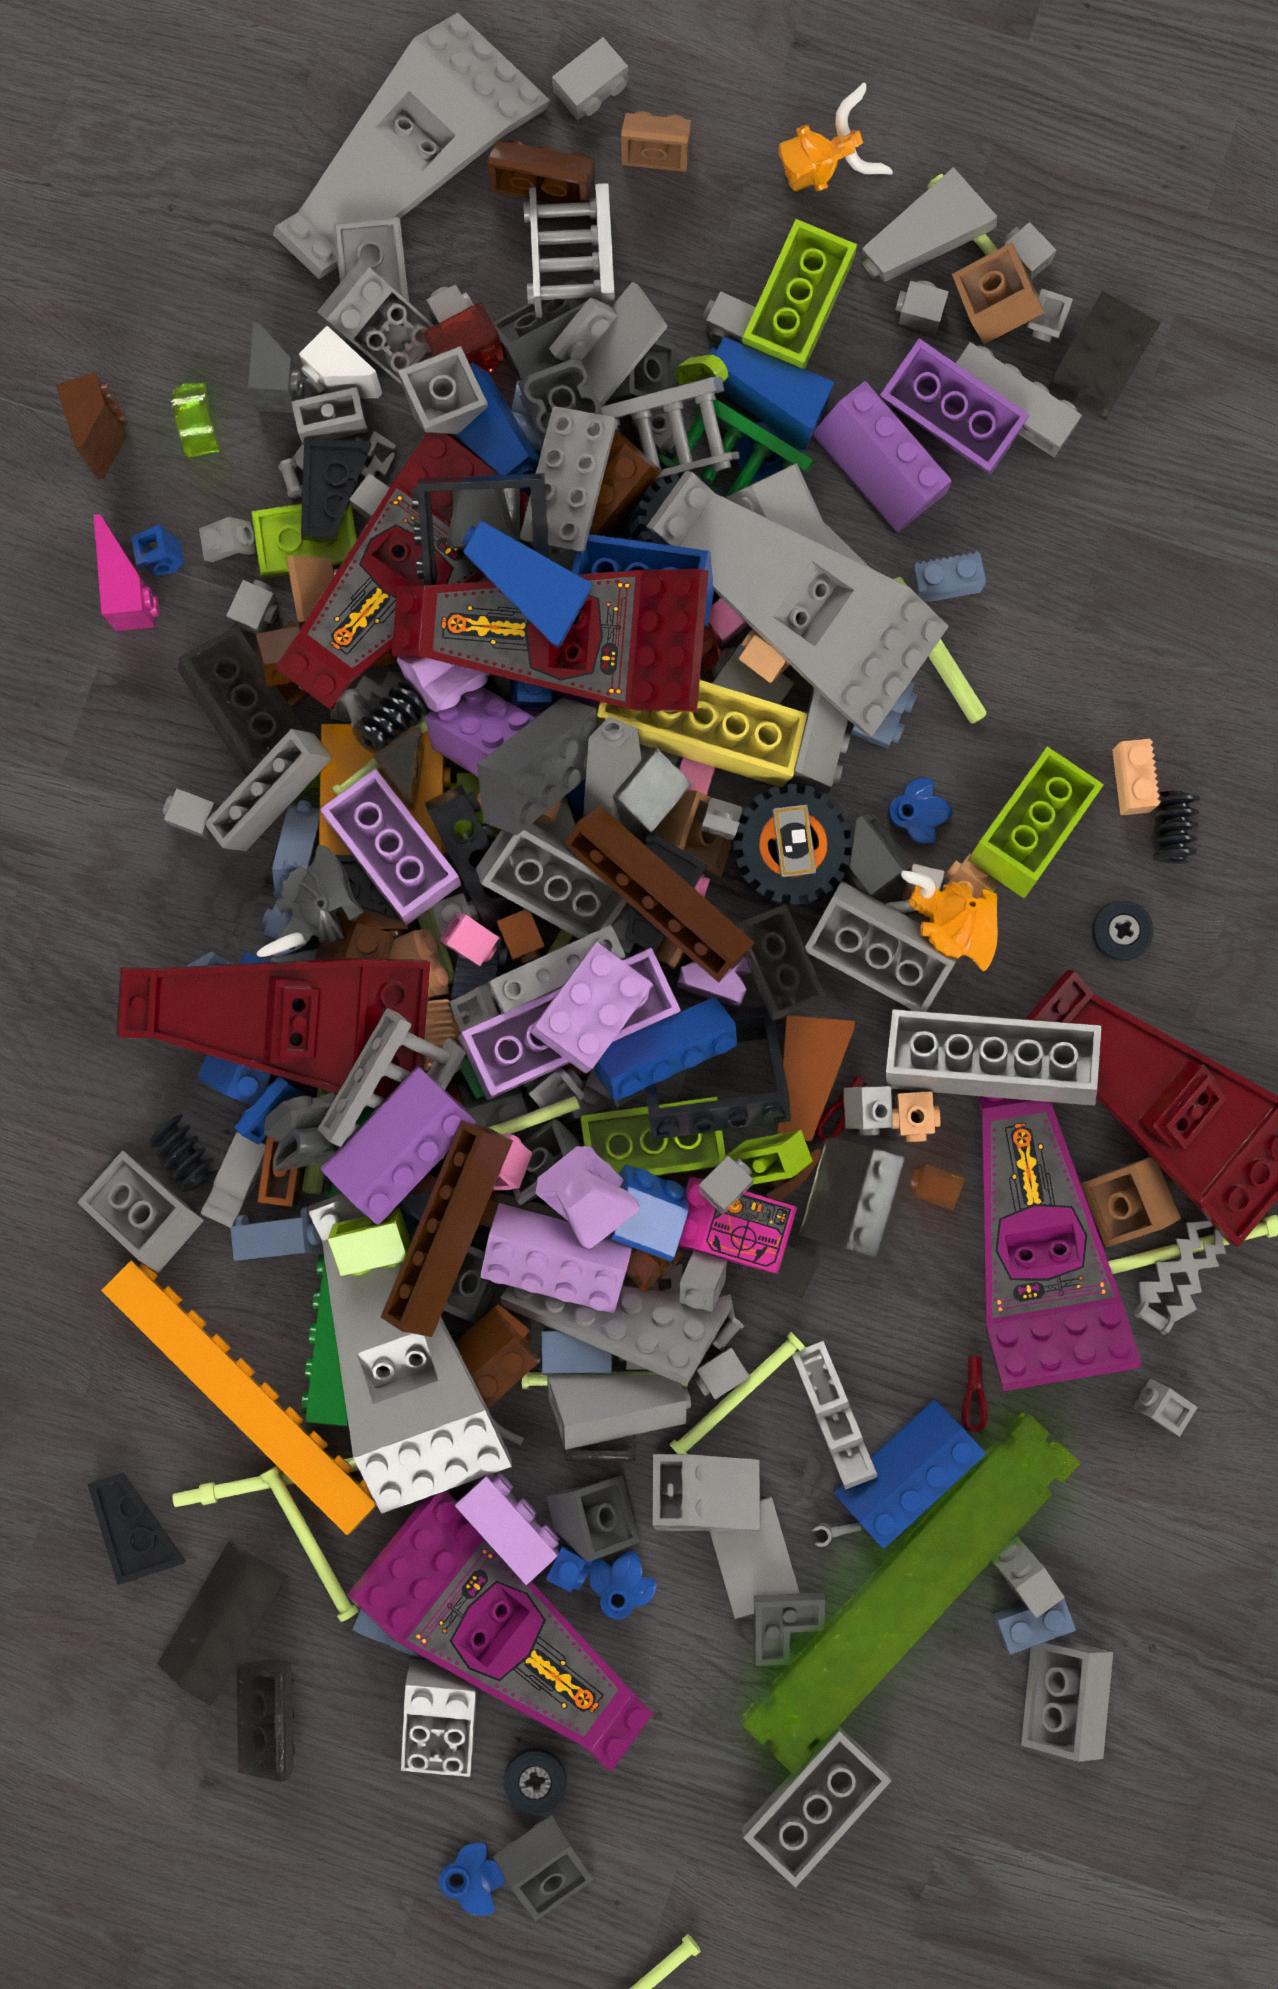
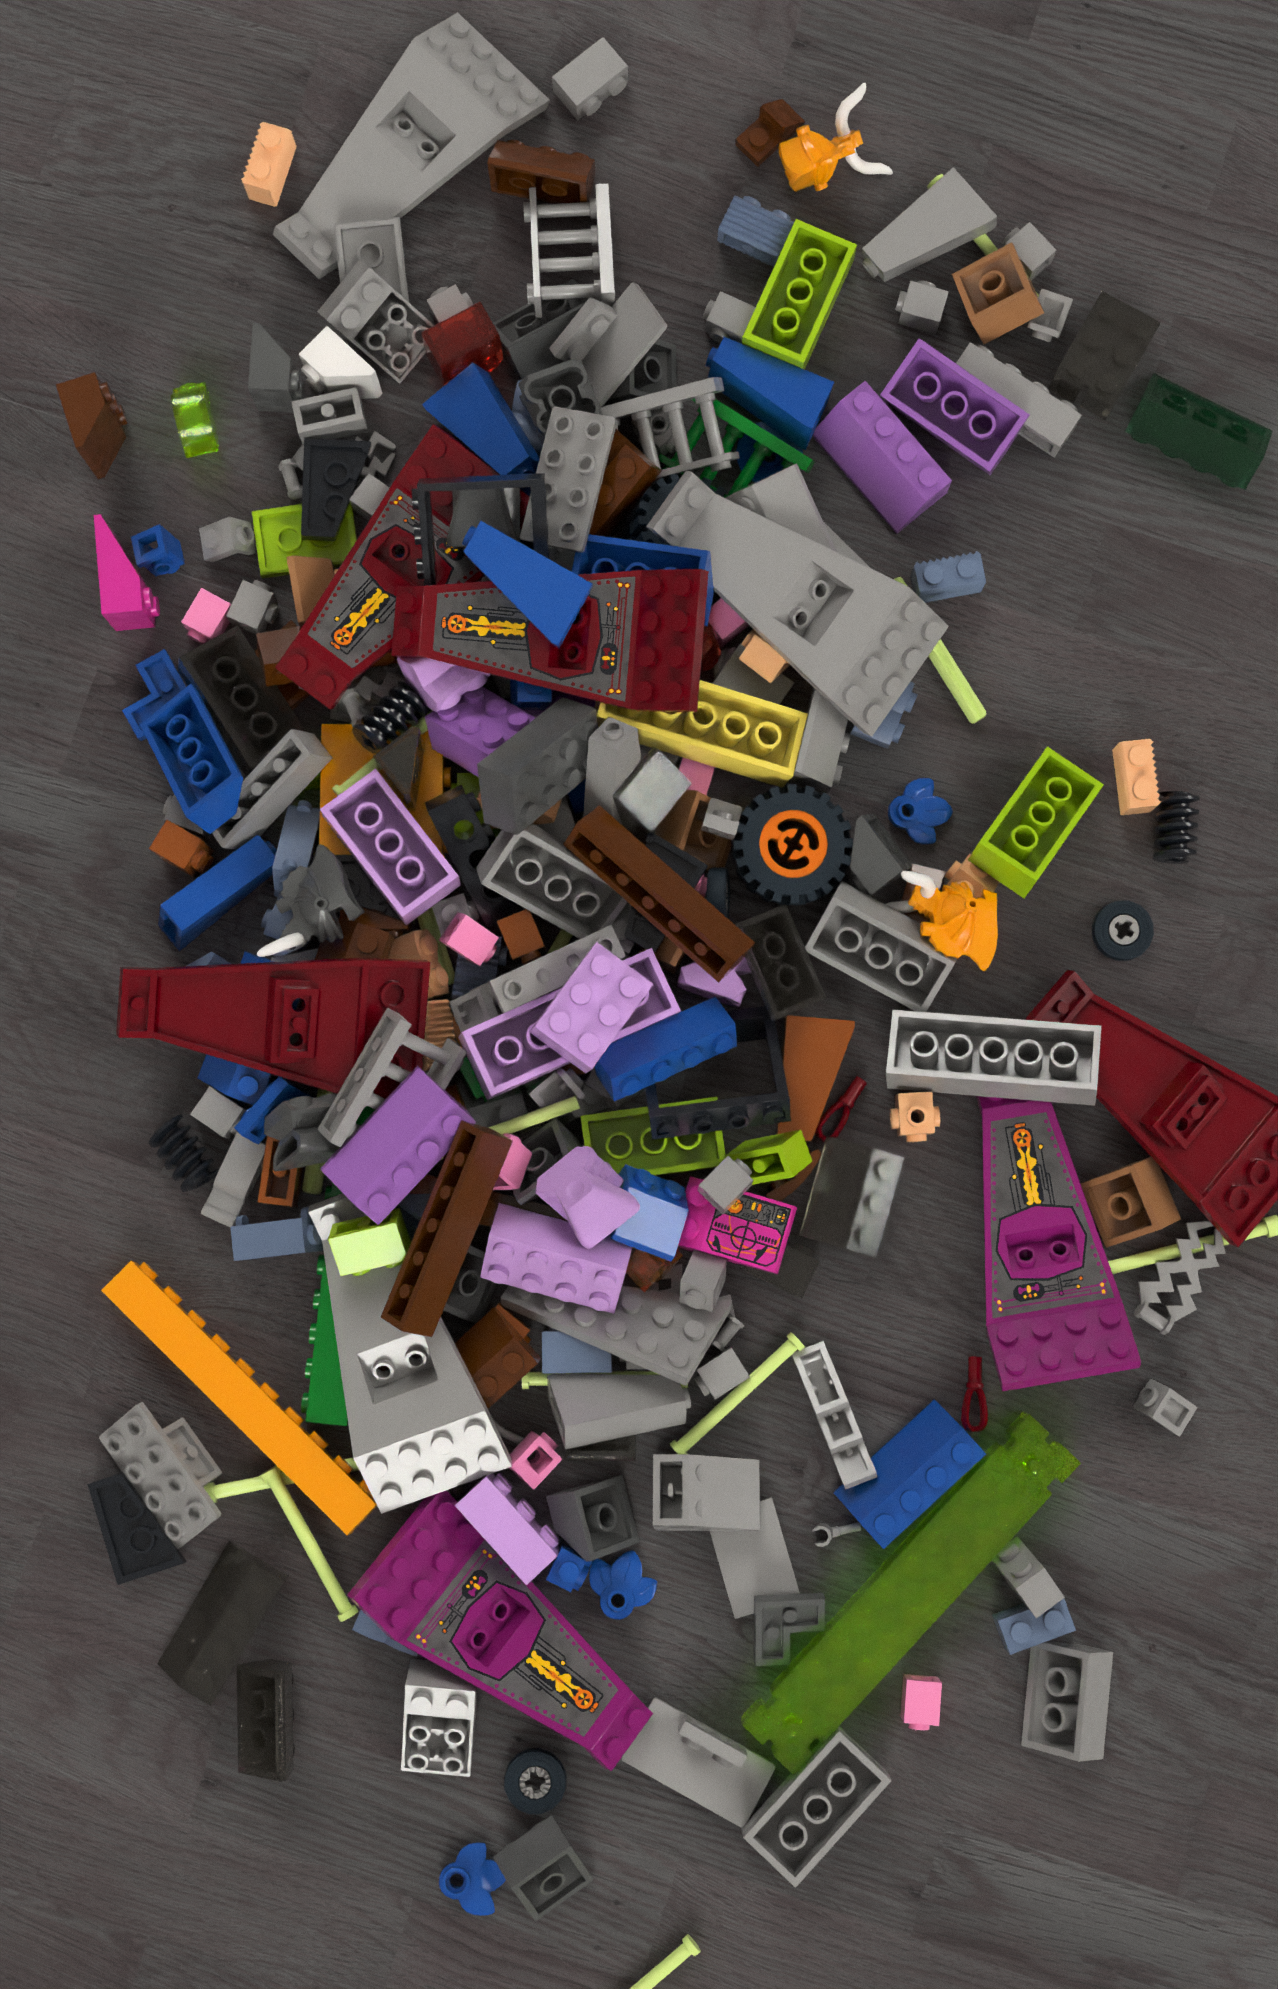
light grey slope [77,1150,204,1273] -> none
light grey slope [398,346,488,434] -> none
medium nougat slope [621,111,691,172] -> none
lime beam [675,354,728,386] -> none
tile [772,804,816,878] -> none
light grey brick [844,1086,893,1136] -> none
clear orange brick [908,1164,965,1211] -> none
none -> light grey bracket [99,1402,222,1549]
none -> blue plate [122,649,187,741]
none -> blue slope [140,683,243,834]
none -> dark orange brick [149,820,214,879]
none -> blue slope [158,835,277,951]
none -> bright pink brick [181,588,231,646]
none -> light grey brick [190,1086,247,1139]
none -> light nougat brick [241,122,297,207]
none -> bright pink brick [509,1431,562,1490]
none -> light grey bracket [622,1697,776,1828]
none -> black bush [707,867,730,919]
none -> sand blue brick [717,195,794,267]
none -> reddish brown slope [735,99,805,167]
none -> bright pink brick [900,1674,942,1730]
none -> clear green slope [1125,373,1273,490]

